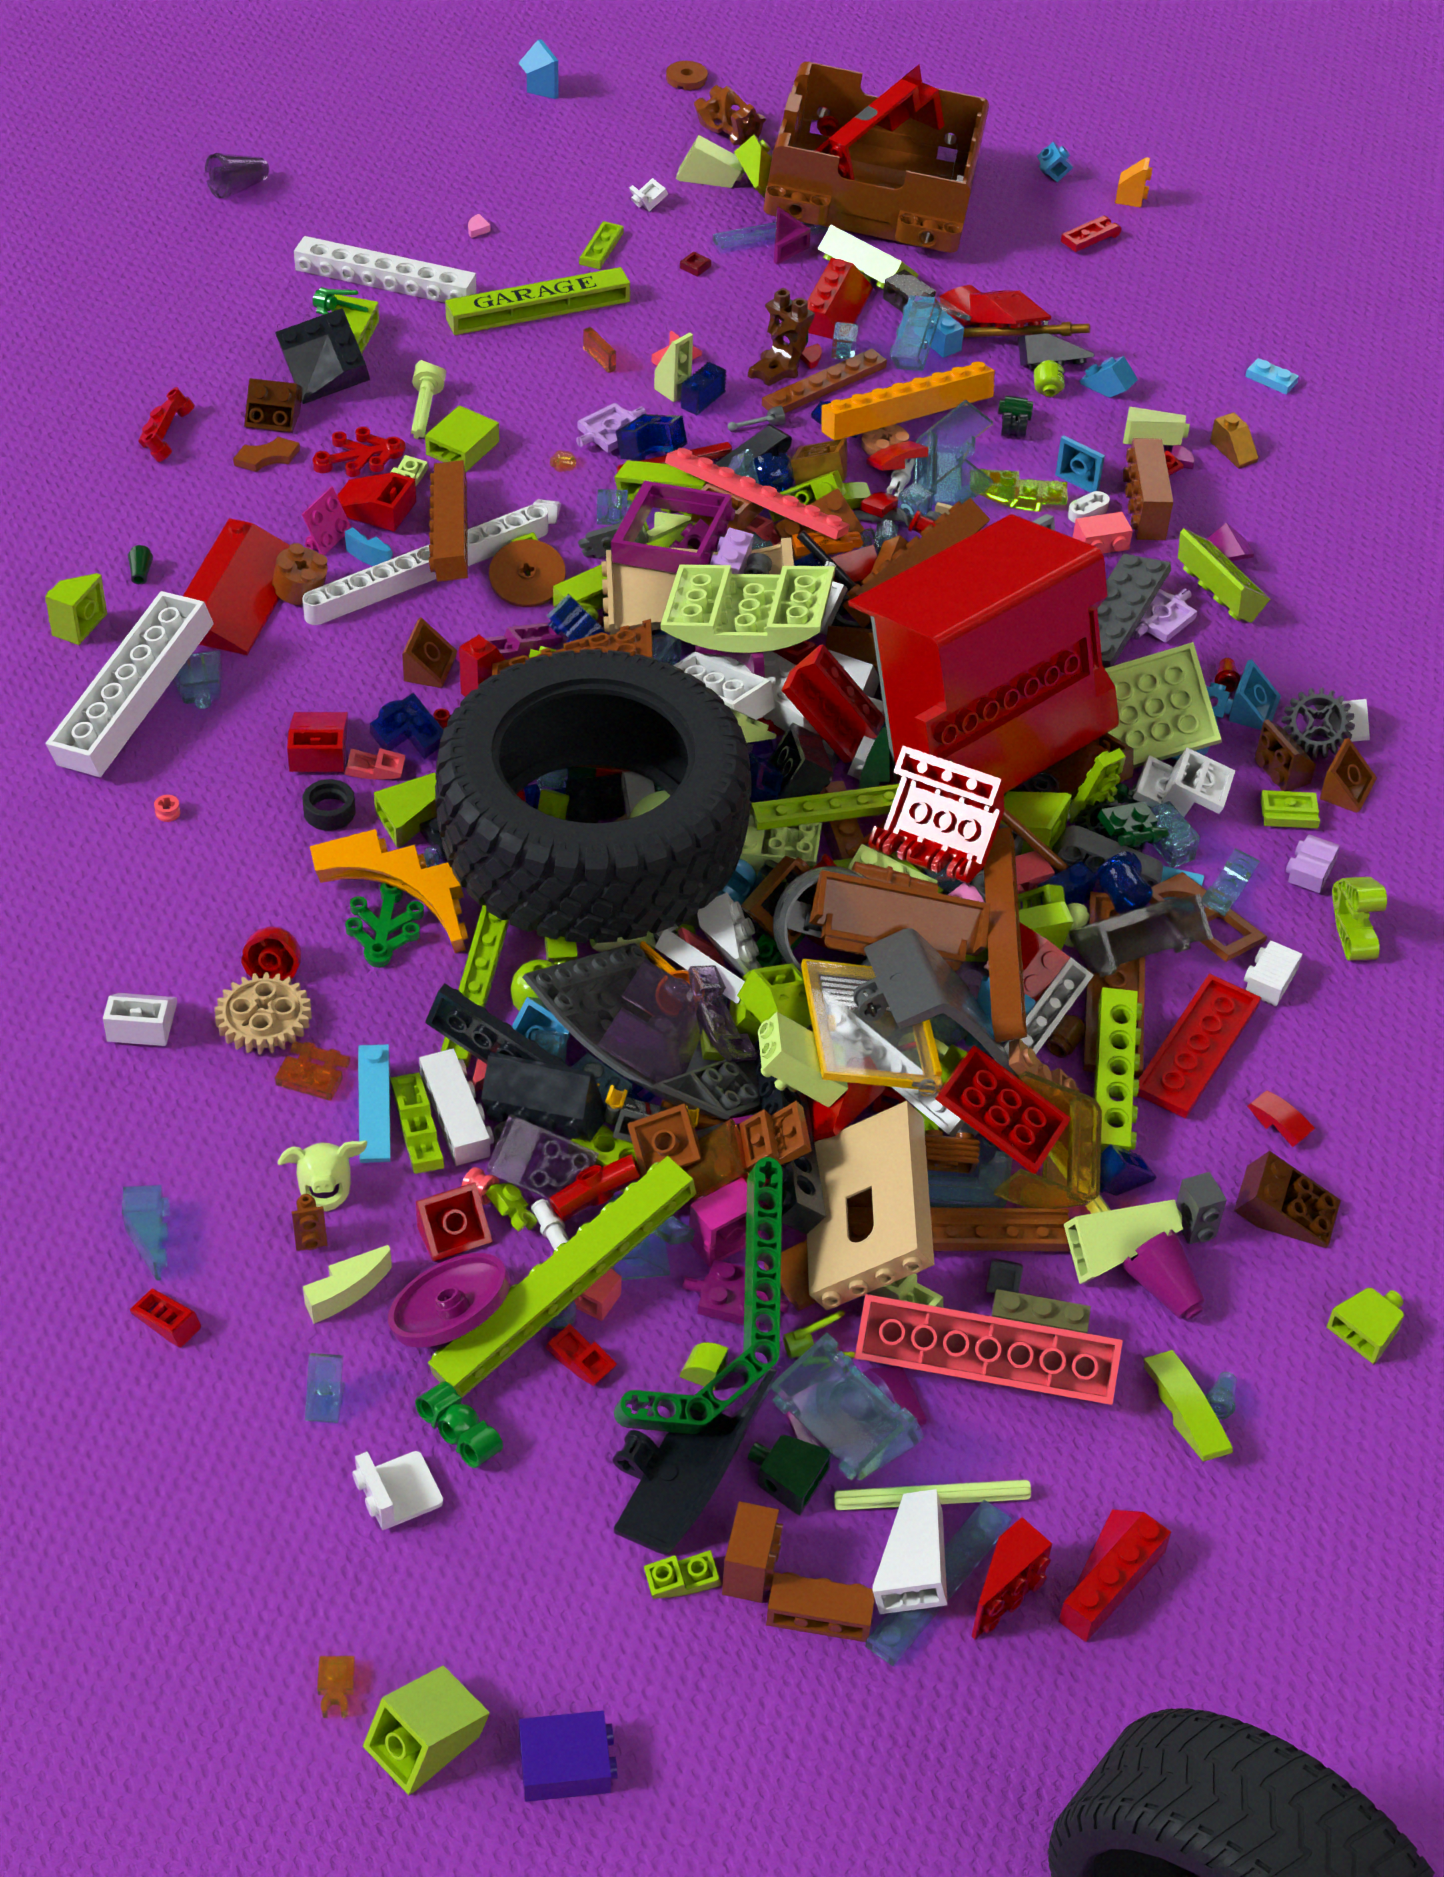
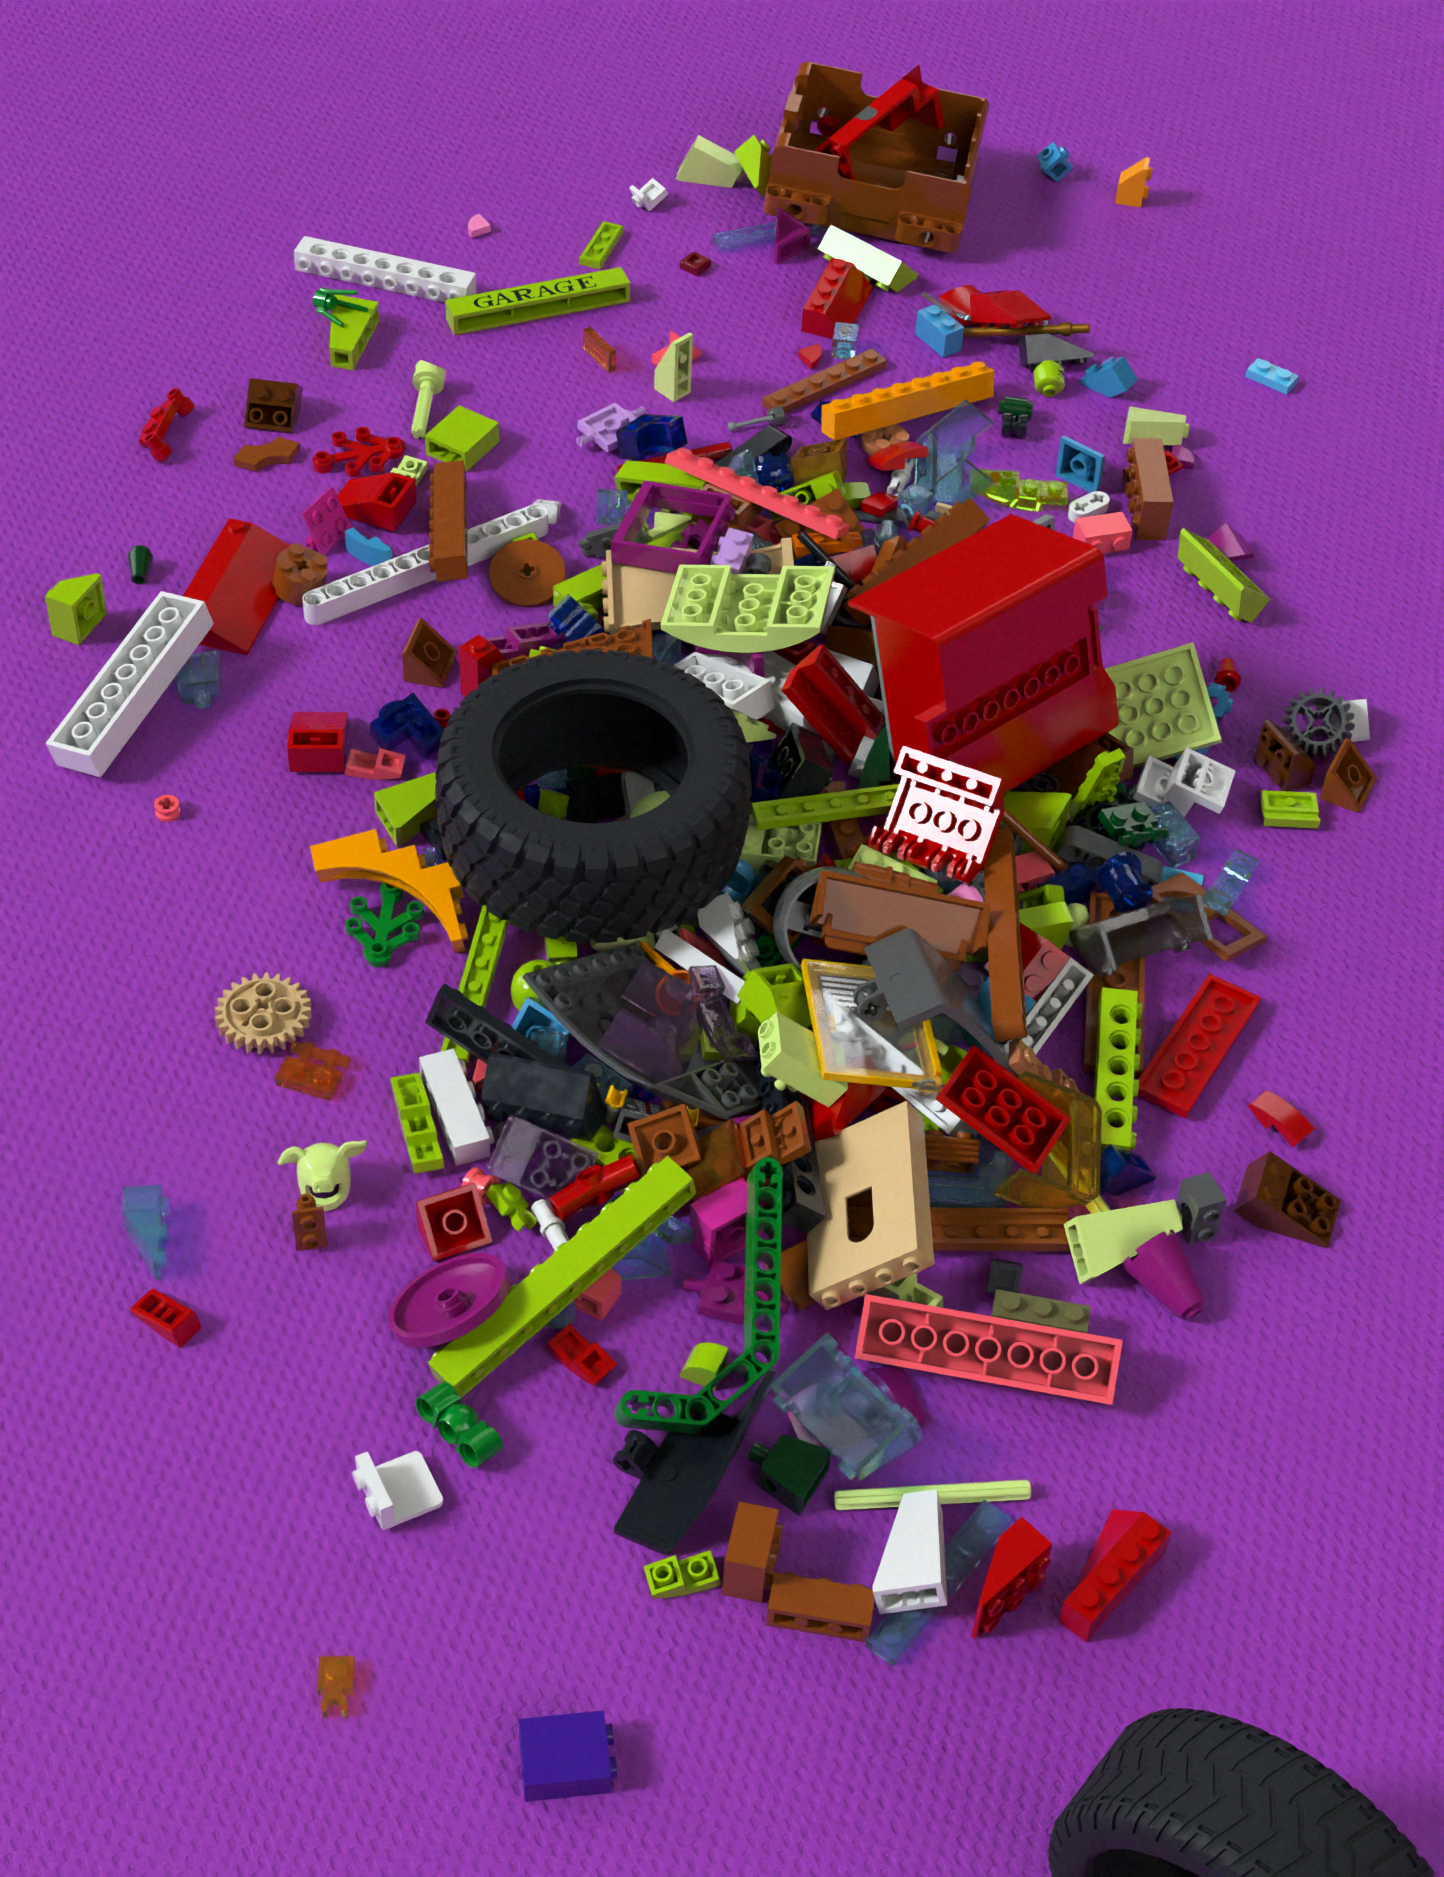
slope [103,993,177,1046] -> none
clear purple cone [205,153,269,198] -> none
red cylinder [241,926,301,981] -> none
black slope [275,308,370,404] -> none
black tyre [302,779,356,831] -> none
yellowish green slope [303,1245,392,1324] -> none
clear light blue slope [305,1353,345,1423] -> none
medium azure slope [358,1044,391,1163] -> none
lime slope [363,1665,490,1795] -> none
dark azure slope [519,39,559,99] -> none
piece [550,450,576,472] -> none
dark orange tile [666,61,708,90] -> none
clear blue brick [681,362,727,415] -> none
dark orange hips [694,85,766,146] -> none
reddish brown hips [747,288,815,386] -> none
lime plant [782,1310,855,1364] -> none
clear smoke brick [883,269,936,320] -> none
clear light blue brick [890,295,942,371] -> none
reddish brown brick [1046,1015,1086,1058] -> none
red plate [1061,215,1122,252] -> none
dark grey plate [1097,554,1171,668] -> none
lavender plate [1132,589,1197,643] -> none
lime slope [1144,1350,1233,1462] -> none
clear light blue cone [1205,1372,1237,1420] -> none
pearl gold slope [1210,412,1258,469] -> none
dark azure slope [1229,659,1281,730] -> none
white brick [1244,940,1302,1006] -> none
lavender brick [1286,834,1340,893] -> none
lime torso [1327,1288,1404,1365] -> none
lime connector [1332,877,1387,961] -> none

